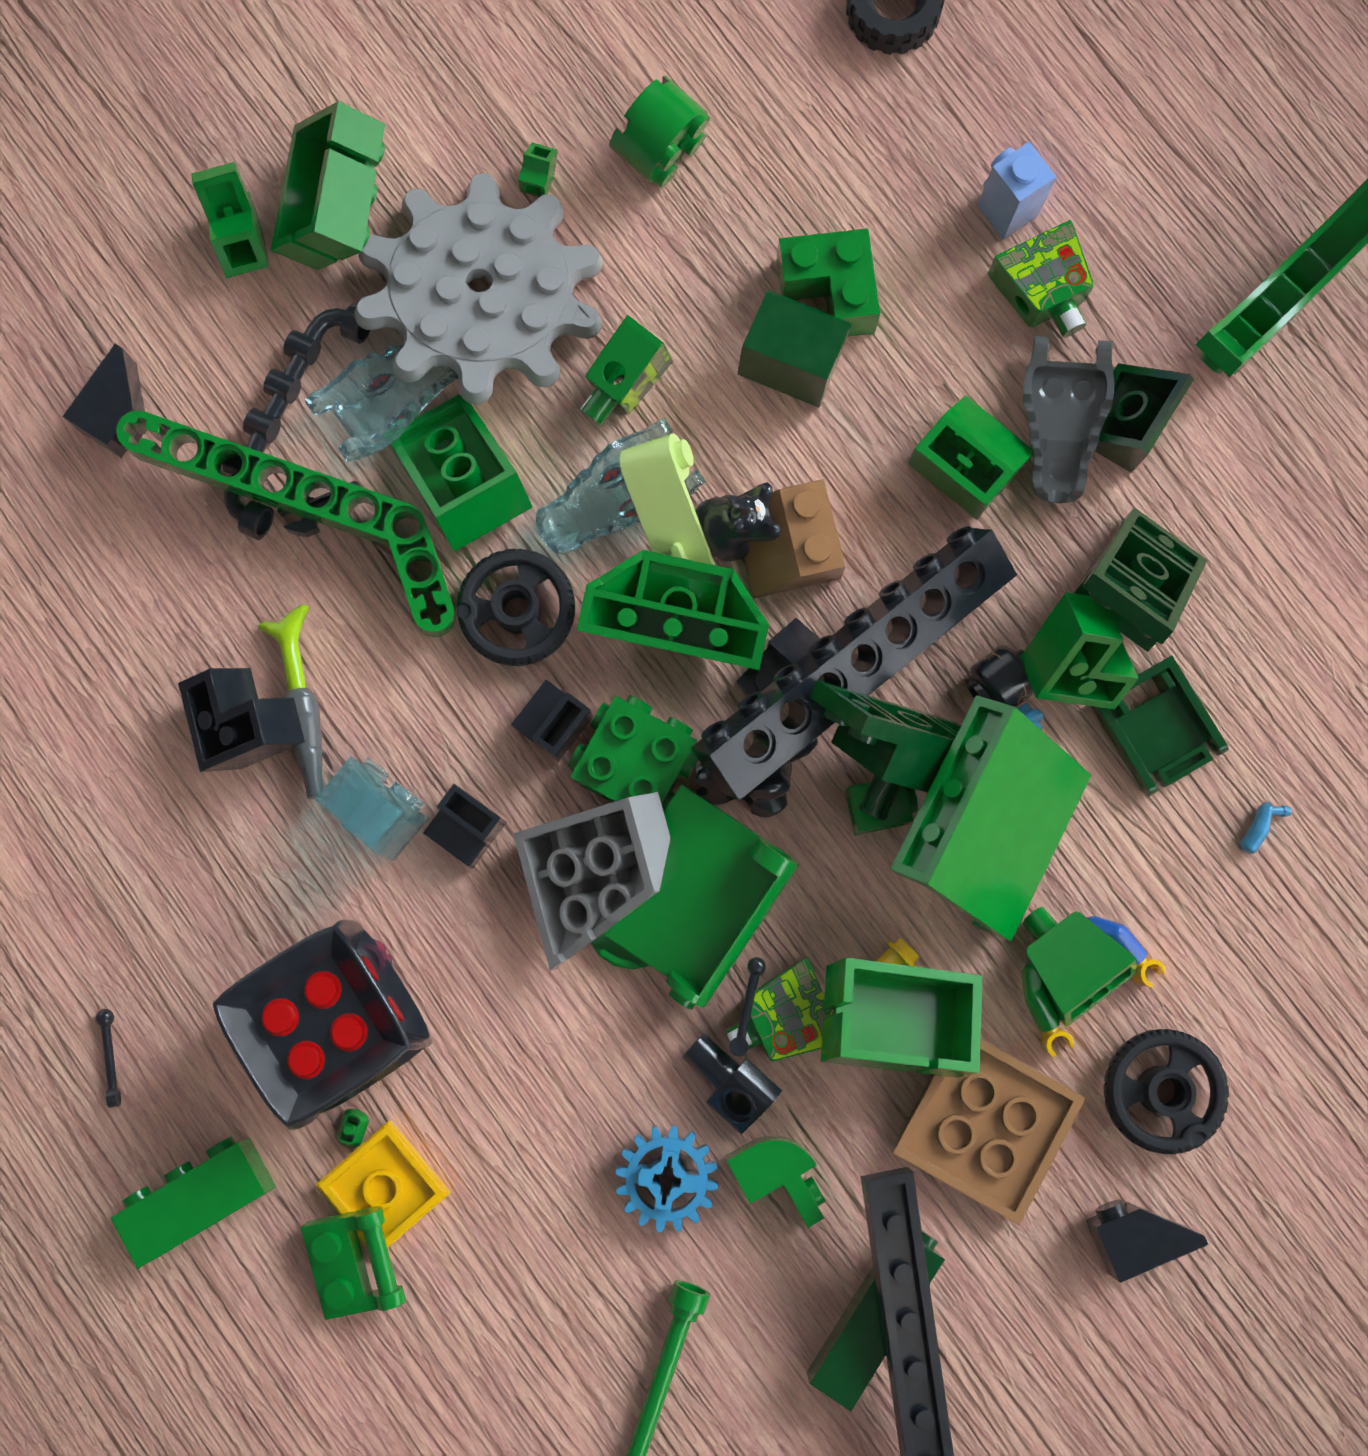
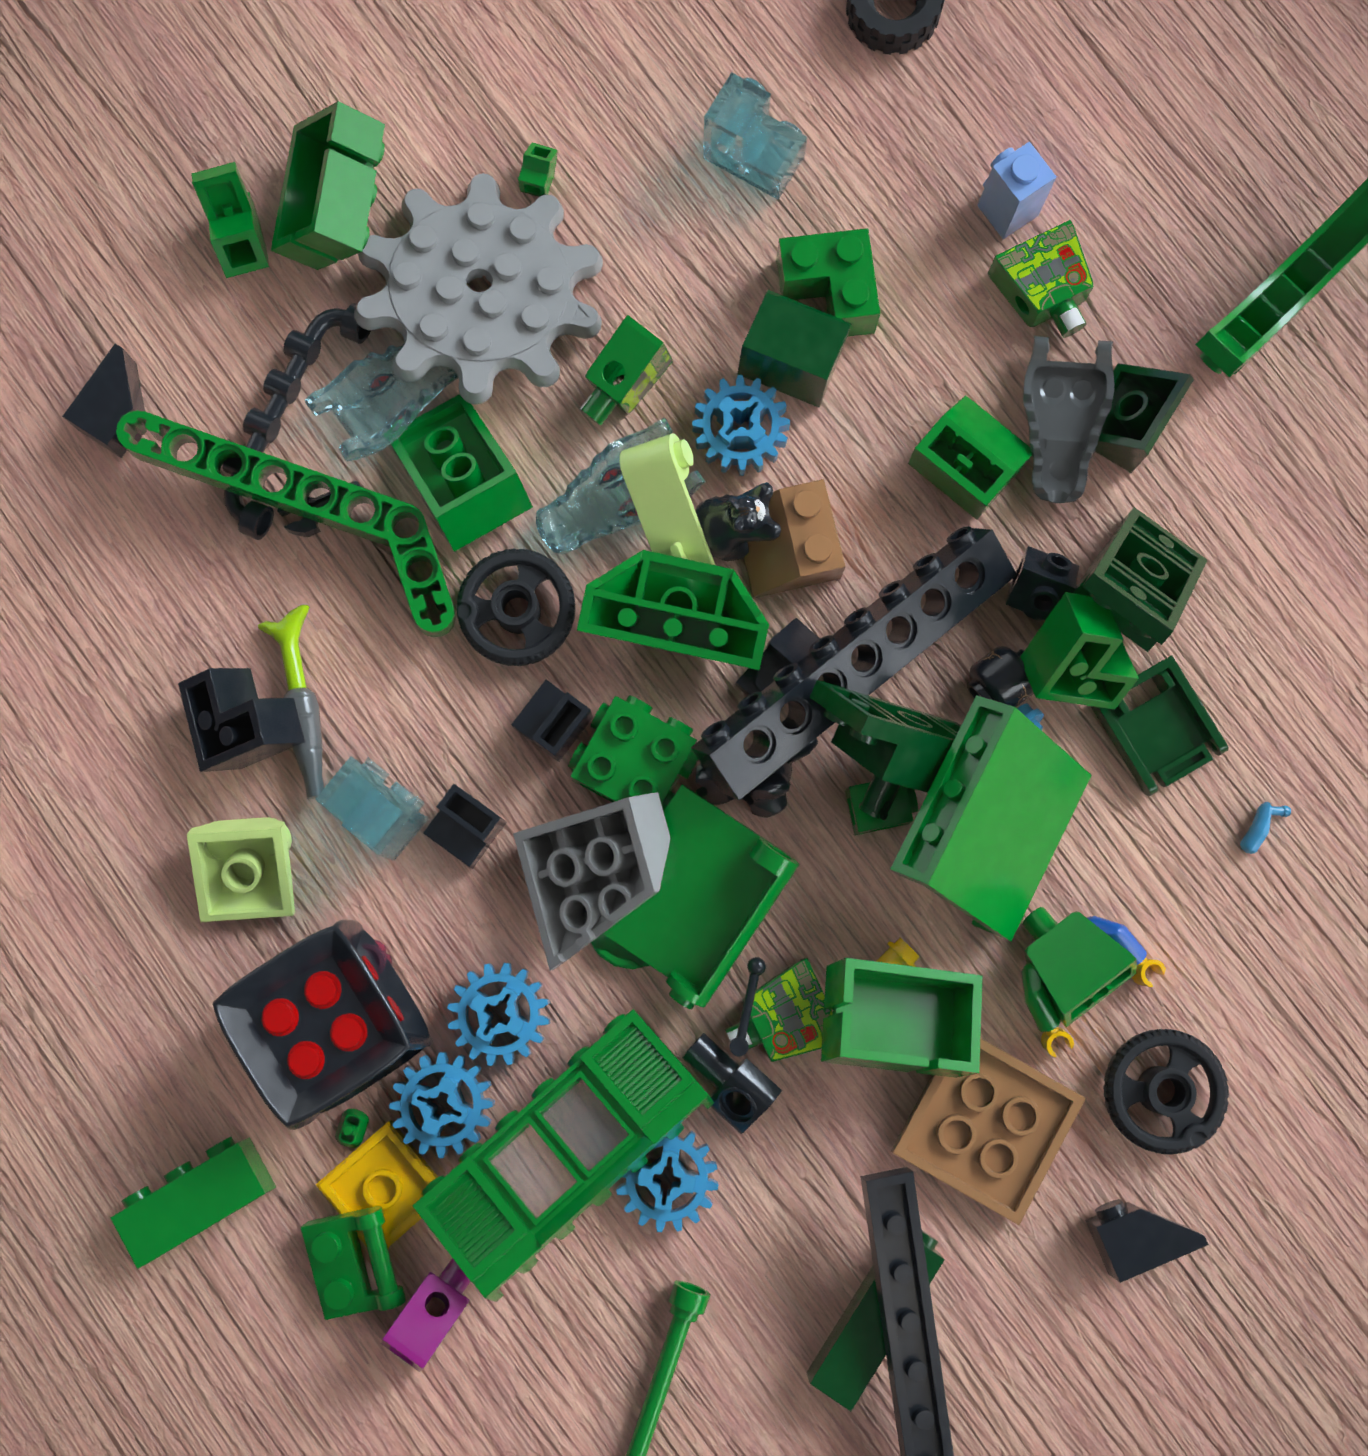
black hinge [95,1009,121,1108] -> none
green brick [609,75,710,188] -> none
green brick [725,1136,826,1228] -> none
none -> yellowish green slope [187,817,295,922]
none -> magenta torso [381,1258,471,1372]
none -> dark azure gear [389,1052,495,1158]
none -> green window [412,1009,714,1302]
none -> dark azure gear [447,963,551,1066]
none -> dark azure gear [692,375,790,476]
none -> clear light blue brick [703,72,807,200]
none -> black brick [1005,546,1079,620]

